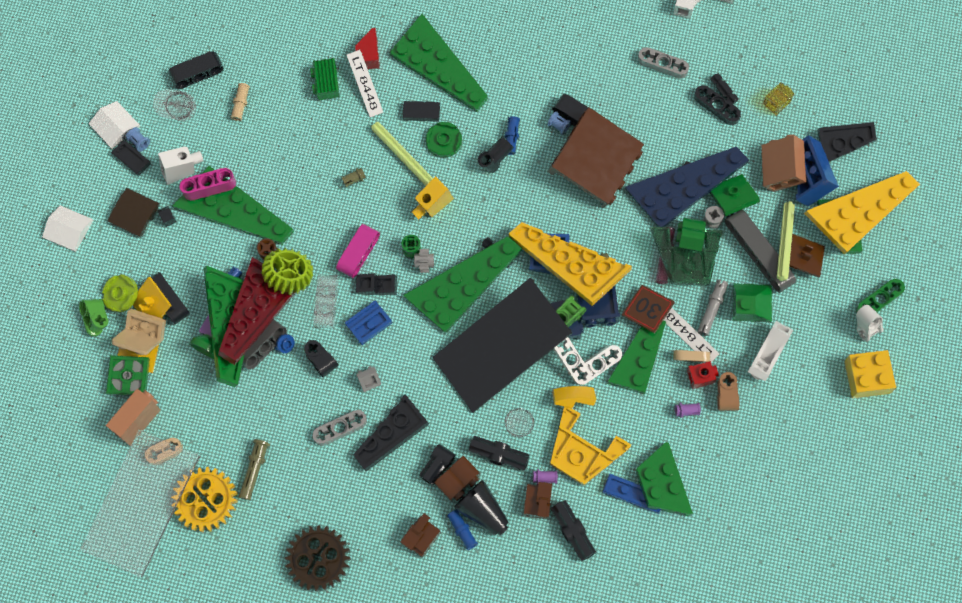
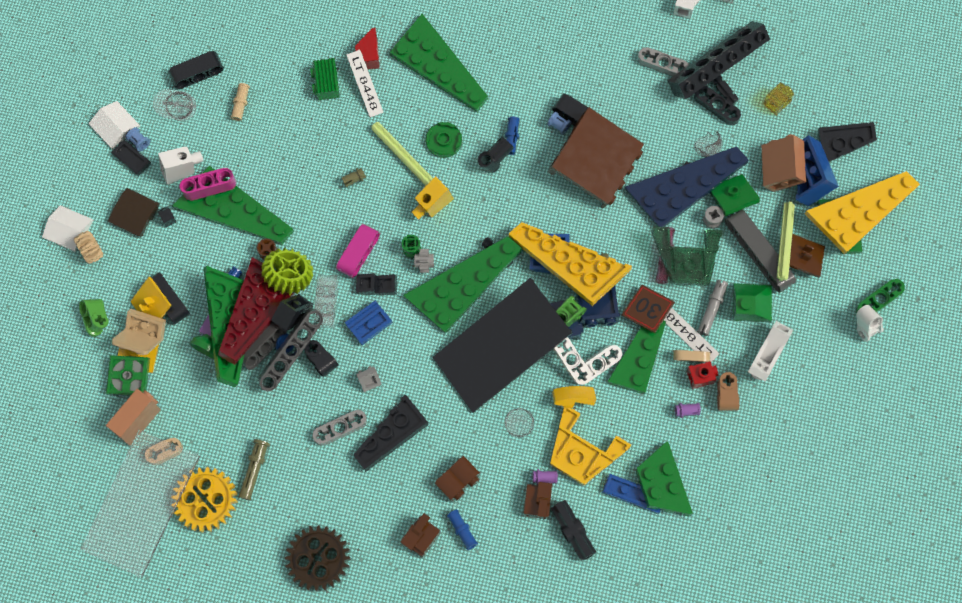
lime tile [102,274,138,312] -> none
black tile [403,101,440,121] -> none
black piece [419,443,456,486] -> none
black cone [454,480,509,536] -> none
black piece [468,436,530,472] -> none
green brick [676,217,706,251] -> none
yellow brick [844,350,896,399] -> none
none -> tan gear [74,231,103,264]
none -> dark grey beam [258,308,323,391]
none -> black brick [271,294,314,331]
none -> black brick [667,21,770,99]
none -> clear hair [694,131,723,157]

